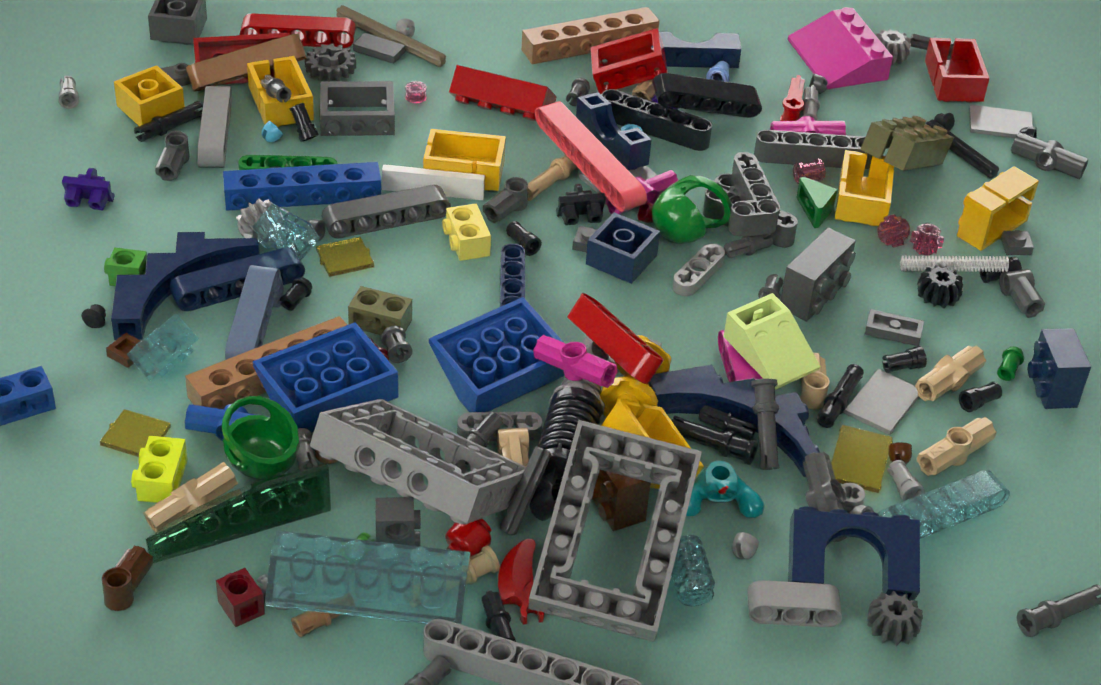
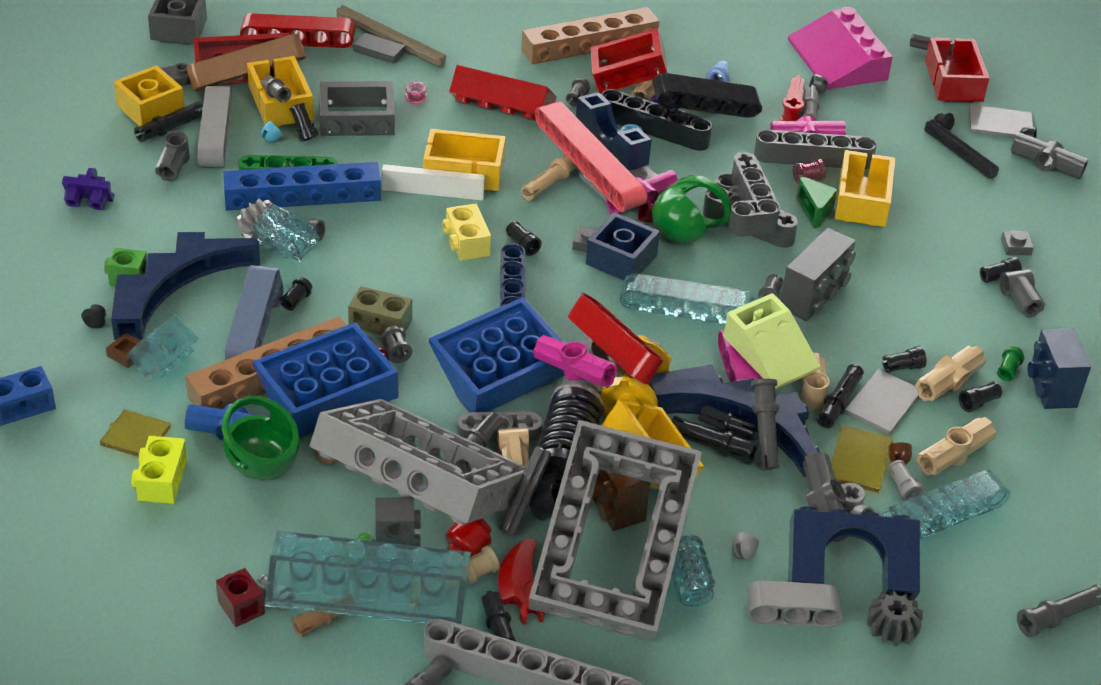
light grey pin [59,76,79,109] -> none
reddish brown piece [102,545,153,611] -> none
tan piece [143,462,238,535] -> none
clear green wedge [146,464,331,563] -> none
dark blue beam [169,247,305,311] -> none
light grey pin [296,428,318,474] -> none
dark grey gear [305,44,356,82] -> none
clear yellow piece [316,237,374,277] -> none
dark grey beam [321,185,451,238] -> none
light grey hinge [396,19,415,38] -> none
dark grey piece [483,177,528,223] -> none
black hips [556,184,606,226] -> none
dark blue arch [651,31,741,68] -> none
light grey beam [673,244,725,296] -> none
teal head [686,461,765,518] -> none
dark grey axle [724,234,773,258] -> none
olive piece [860,116,954,171] -> none
dark grey plate [865,309,924,346] -> none
light grey gear [875,29,911,65] -> none
clear pink gear [877,214,910,248] -> none
white axle [900,255,1009,272] -> none
clear pink gear [910,223,944,256] -> none
black gear [917,265,963,309] -> none
yellow piece [957,166,1039,251] -> none
none -> clear light blue beam [620,273,755,324]

